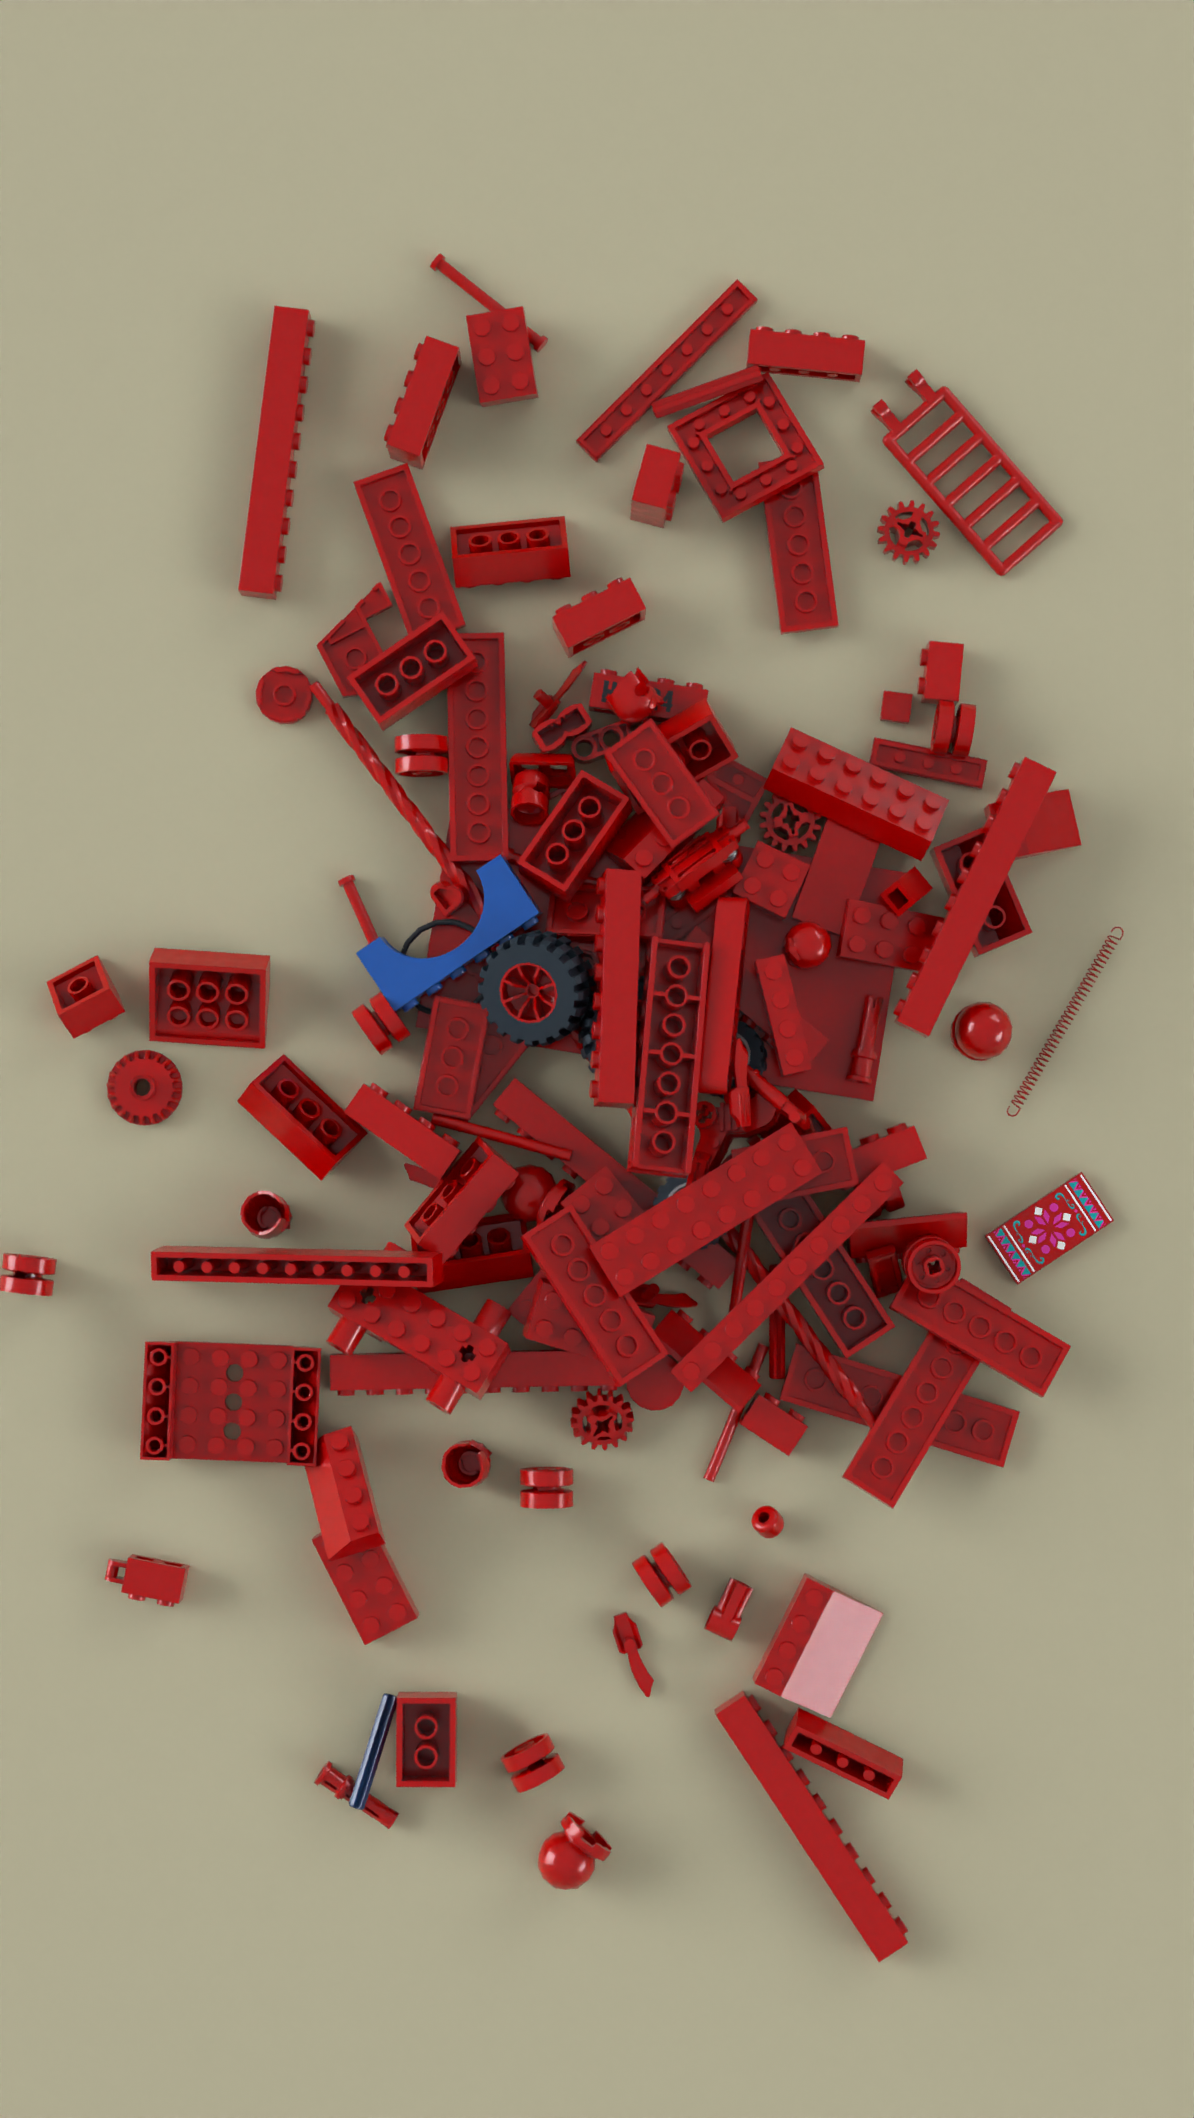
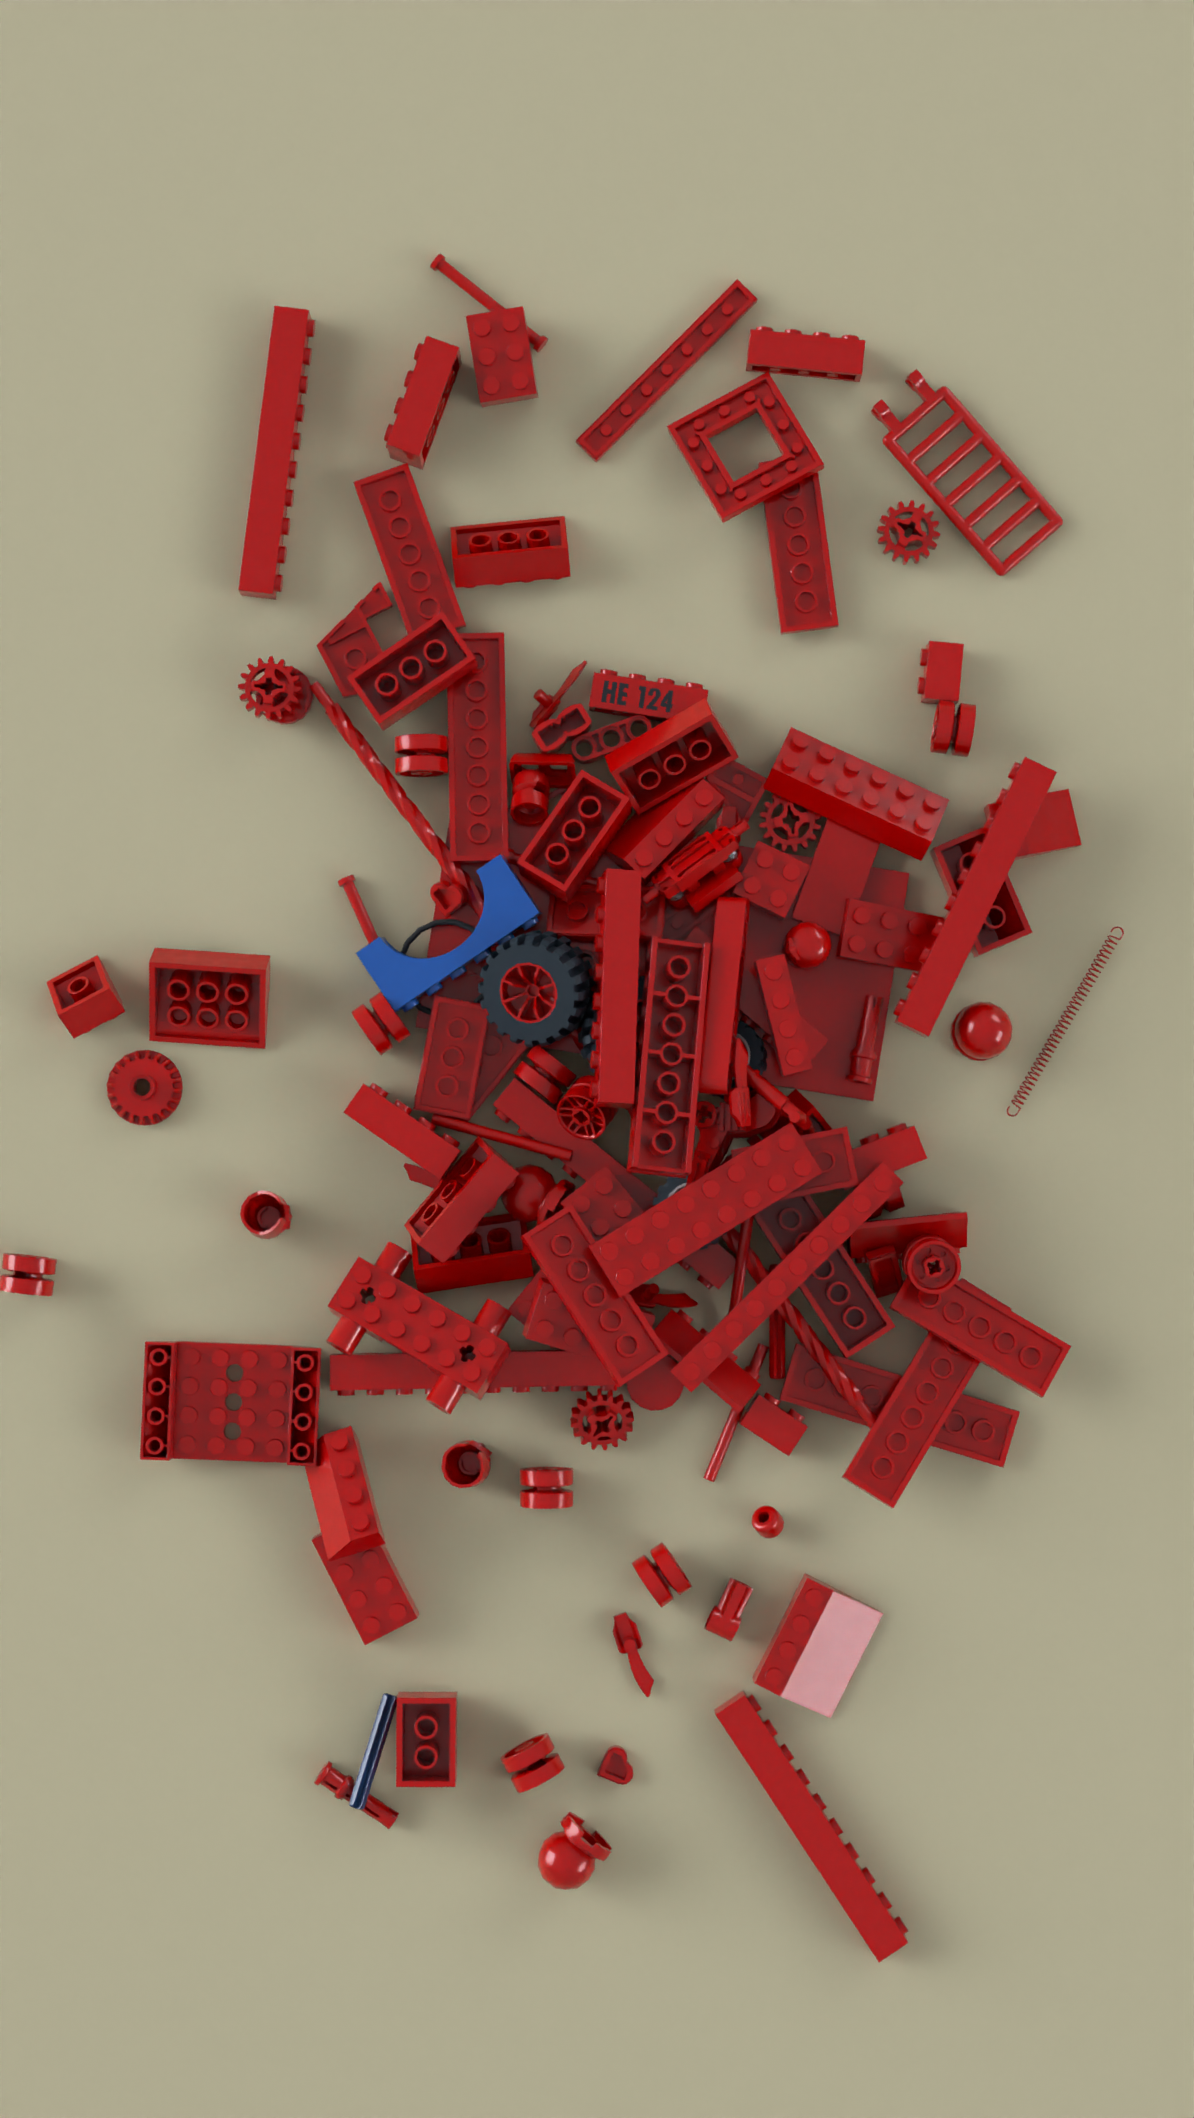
red brick [105,1554,190,1607] -> none
red brick [151,1246,443,1287] -> none
red slope [237,1054,368,1181] -> none
red brick [552,577,646,658] -> none
red tile [604,718,720,848] -> none
red helmet [605,667,664,723] -> none
red brick [630,444,685,528] -> none
red axle [652,365,762,418] -> none
red brick [783,1708,903,1800] -> none
red tile [869,737,988,790] -> none
red tile [880,690,913,724] -> none
red brick [880,866,933,917] -> none
red tile [984,1172,1114,1285] -> none
none -> red gear [238,656,302,721]
none -> red wheel [513,1045,577,1105]
none -> red wheel [557,1075,620,1140]
none -> red tile [597,1745,633,1785]

